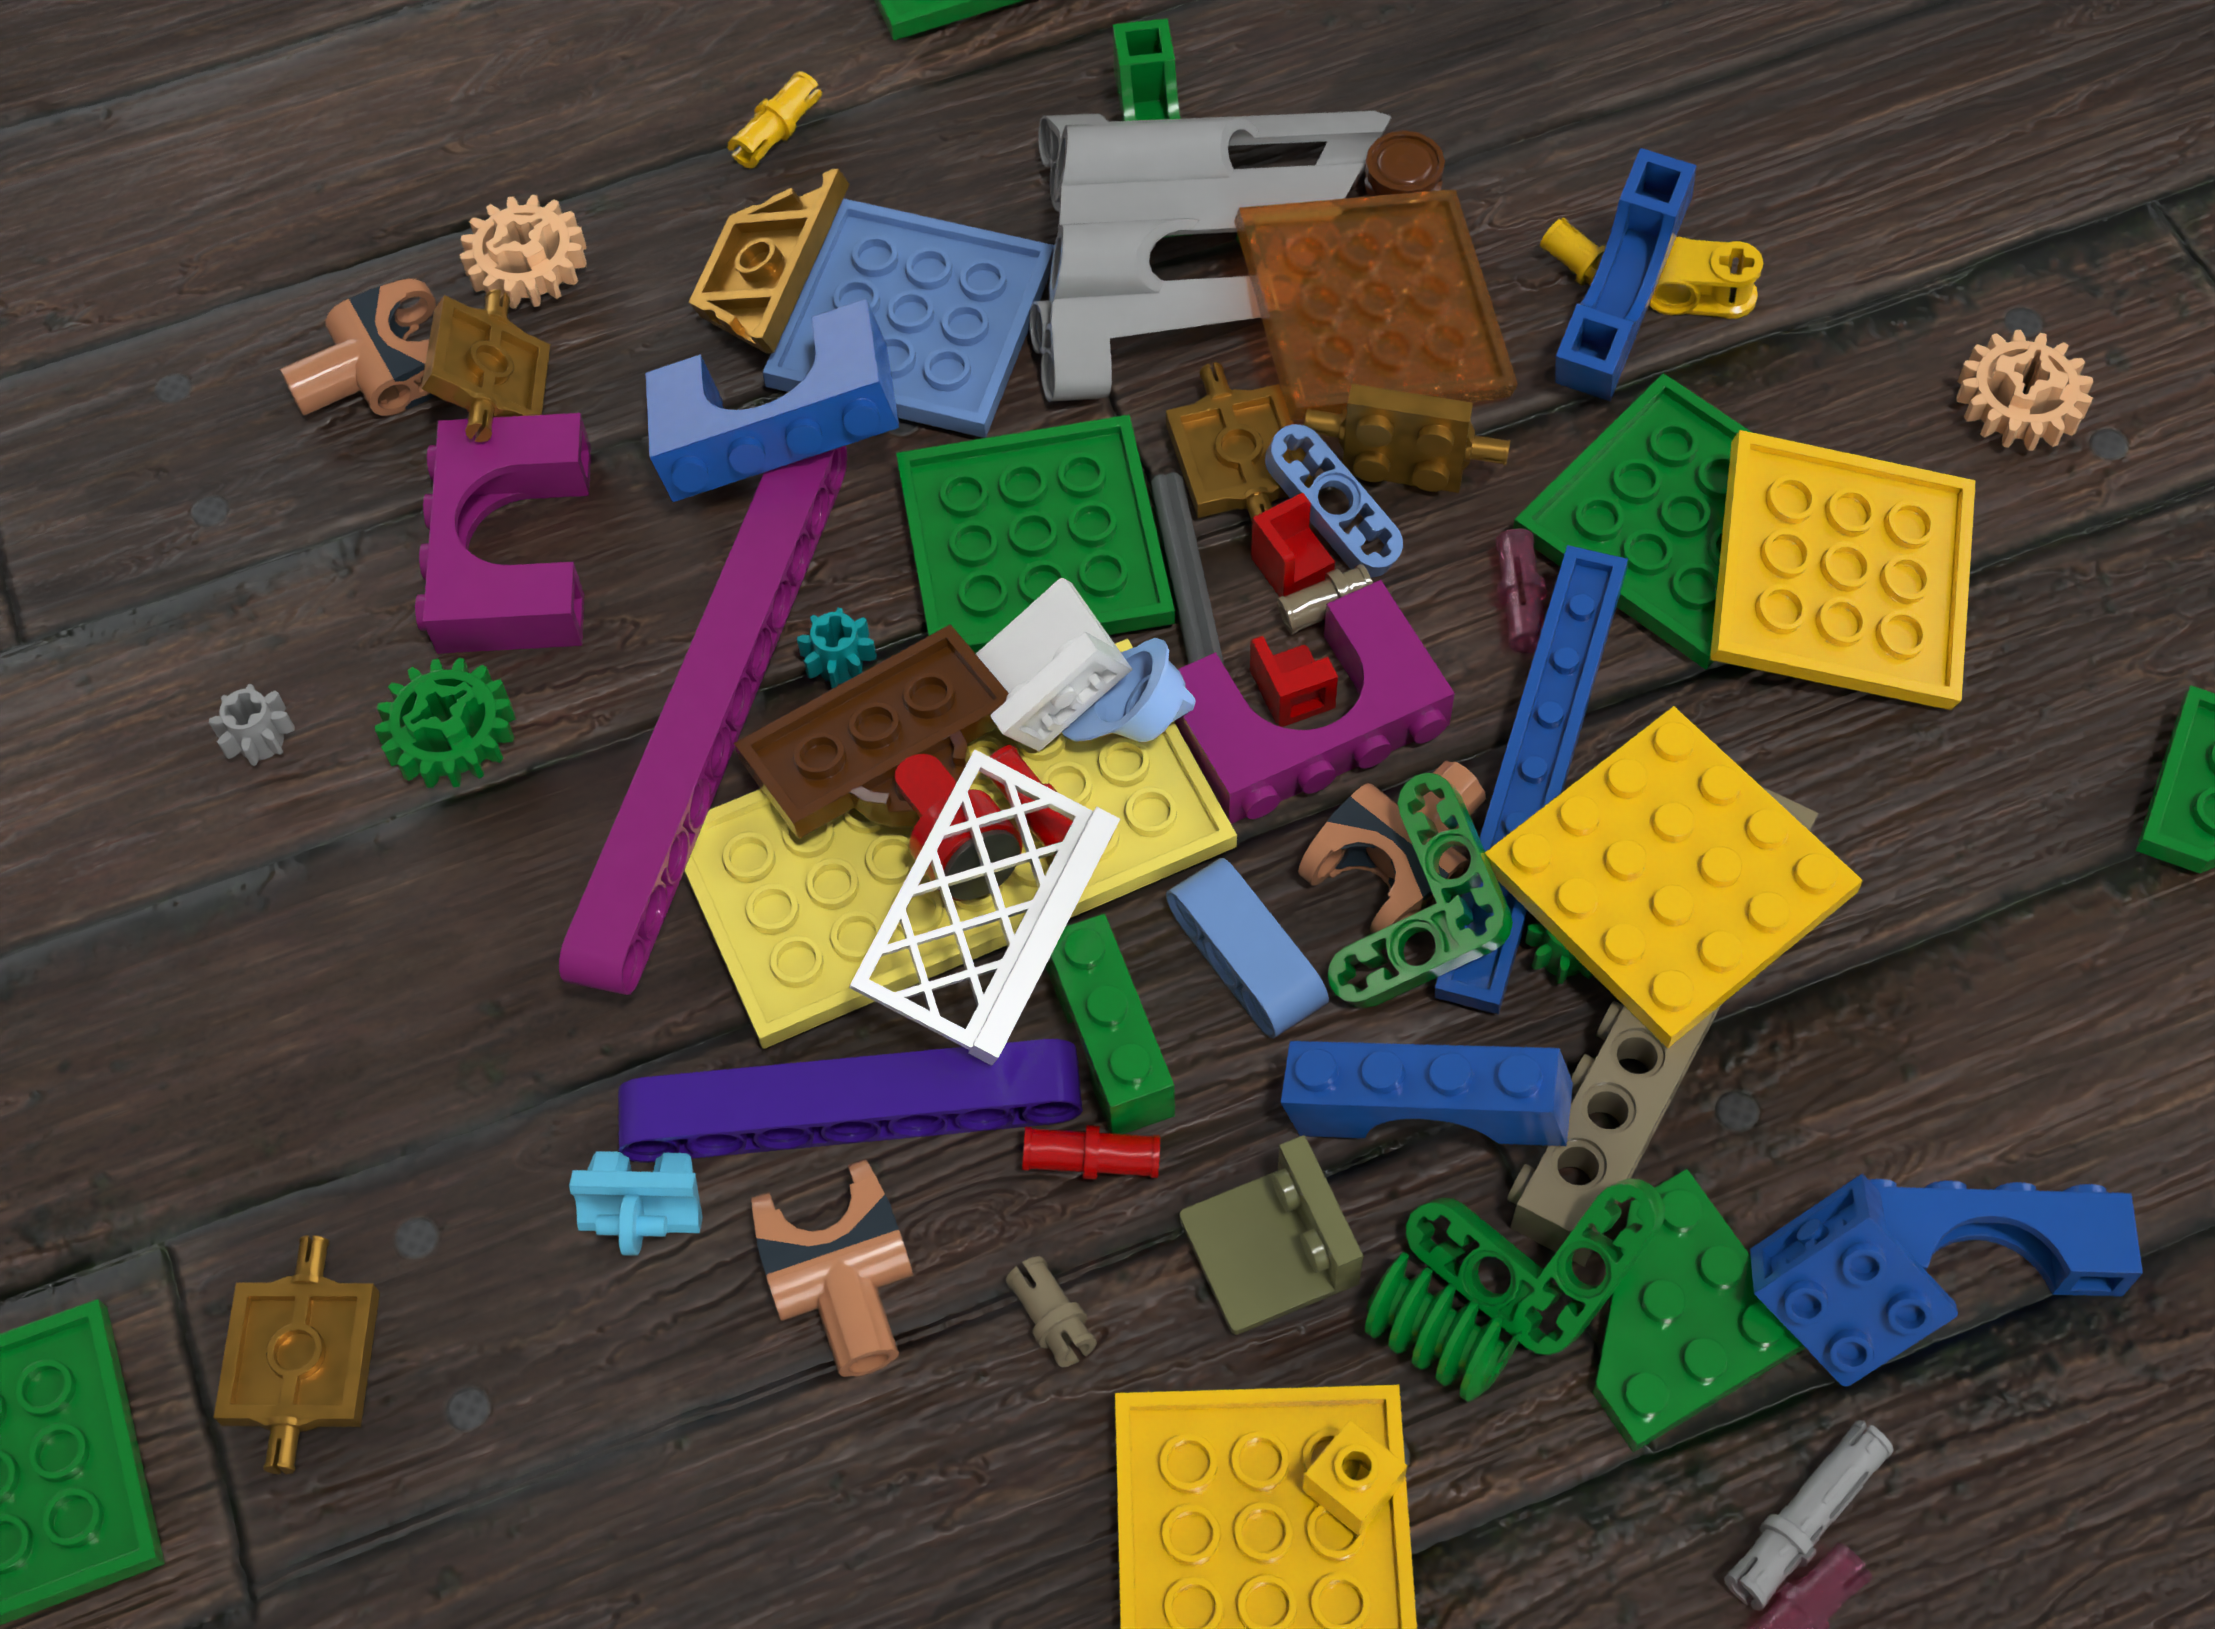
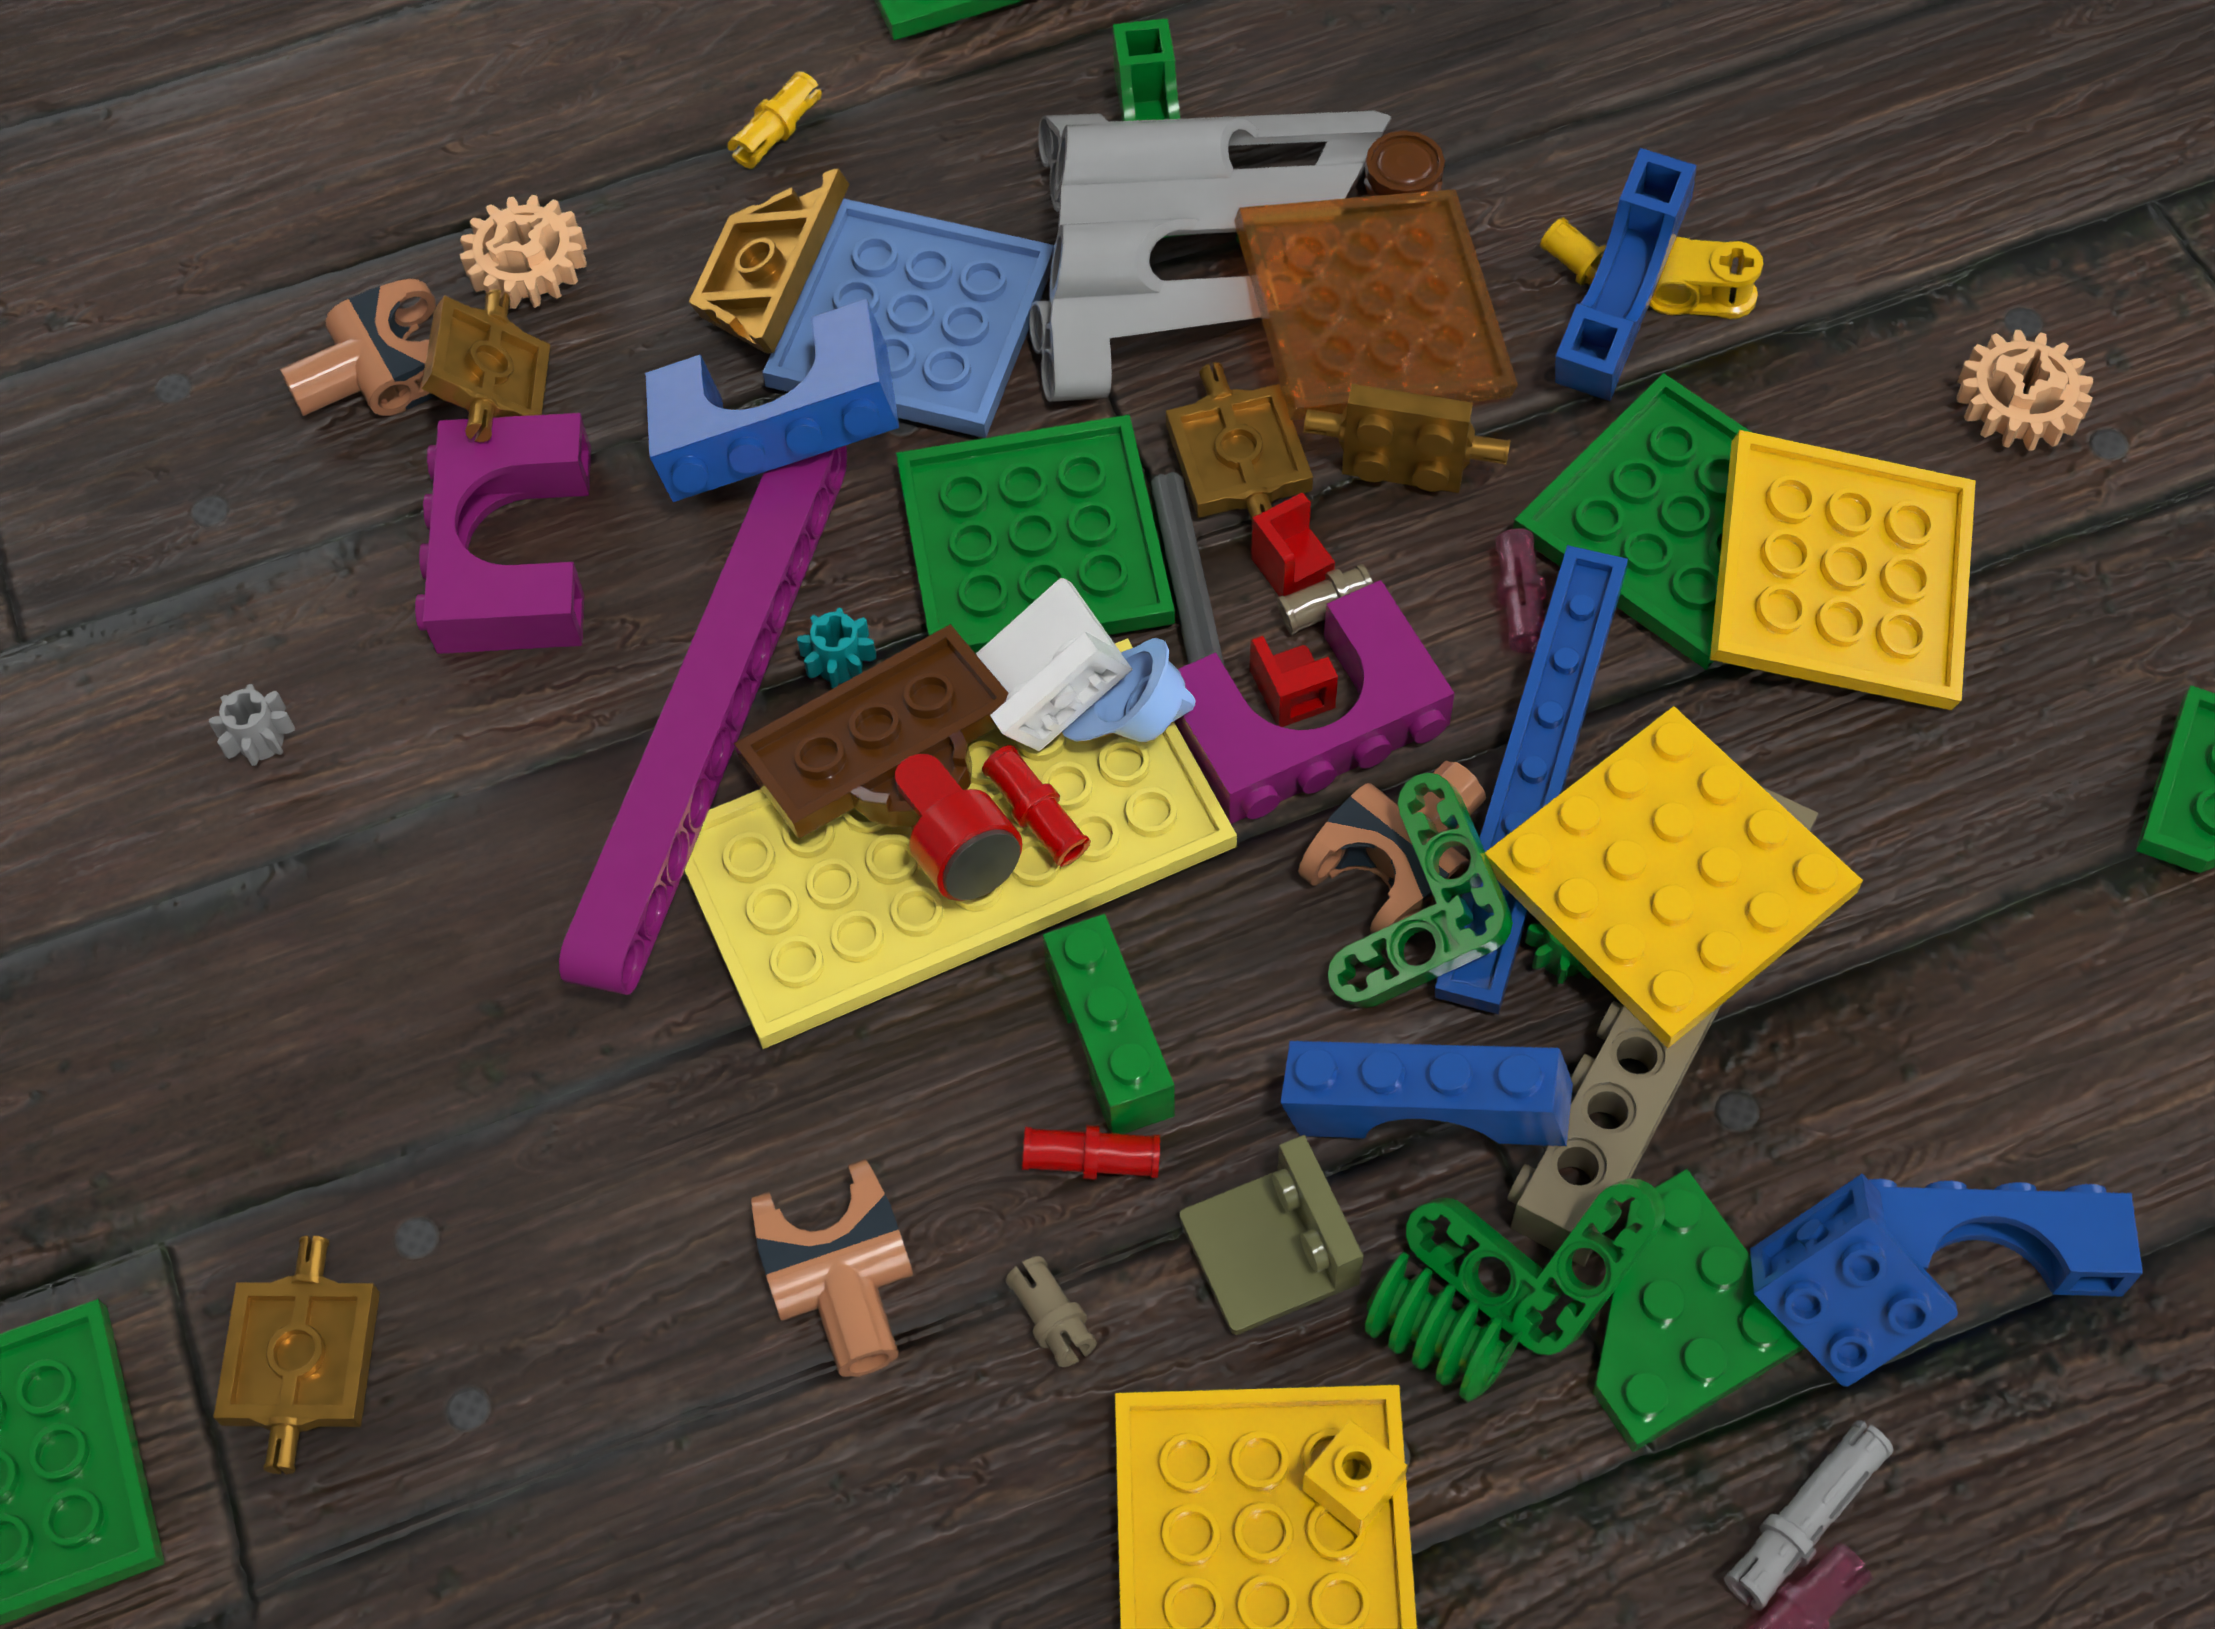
green gear [375,658,516,788] -> none
medium azure hips [569,1151,703,1256] -> none
dark purple beam [618,1039,1082,1163] -> none
white fence [849,750,1120,1065] -> none
medium blue beam [1166,858,1329,1039] -> none
medium blue beam [1265,424,1403,577] -> none

